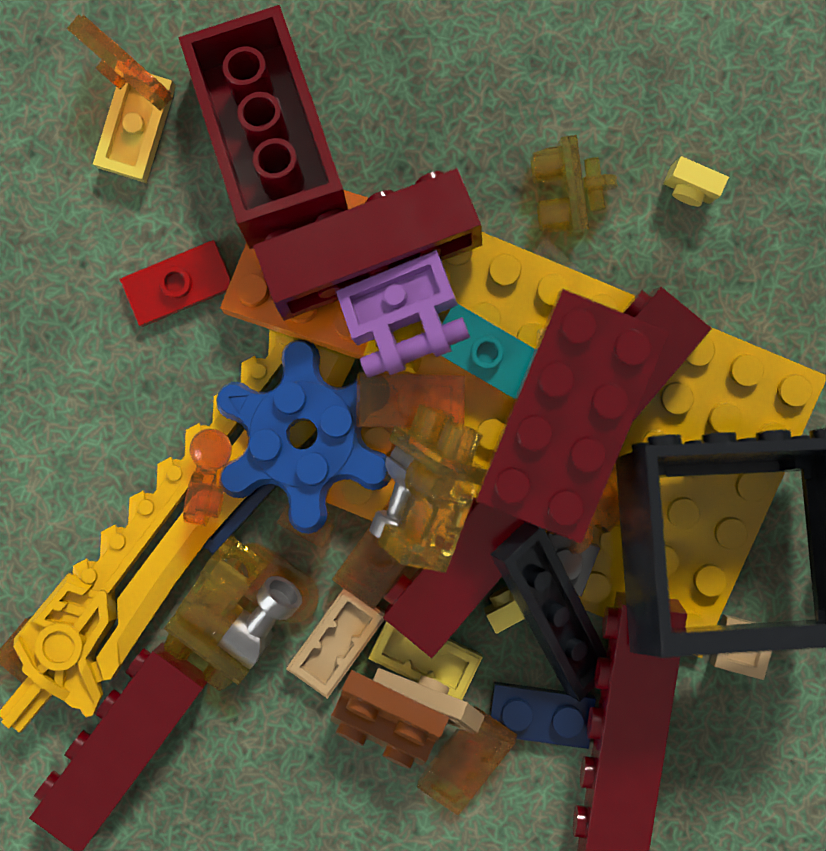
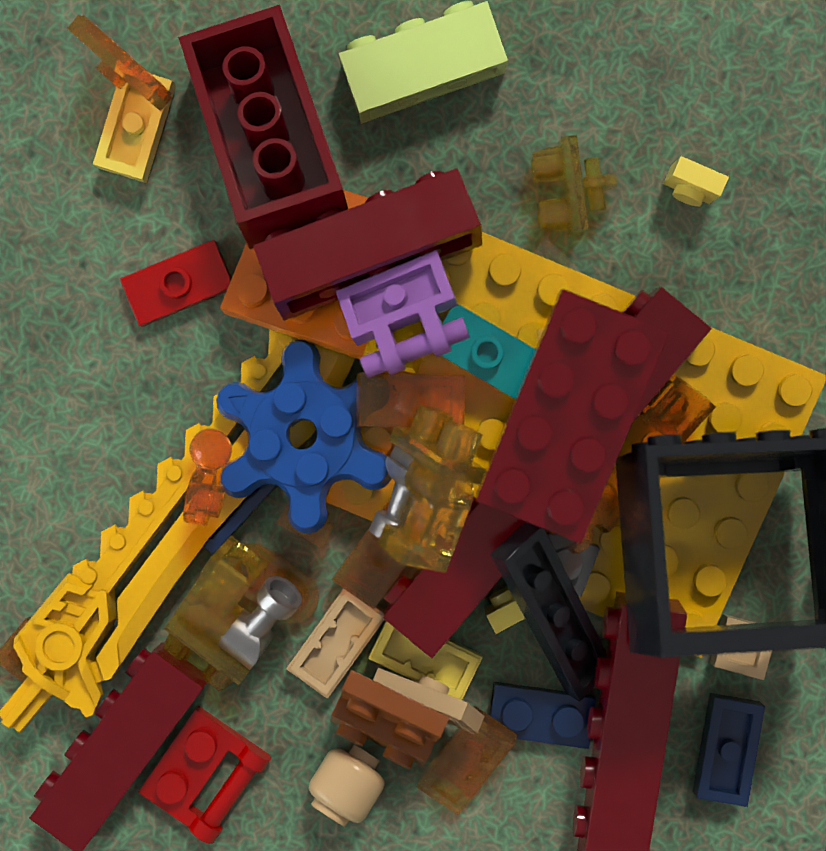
none -> red plate [138,706,271,844]
none -> tan head [309,744,385,827]
none -> yellowish green brick [338,1,508,124]
none -> clear orange plate [639,373,716,444]
none -> dark blue plate [692,693,765,807]

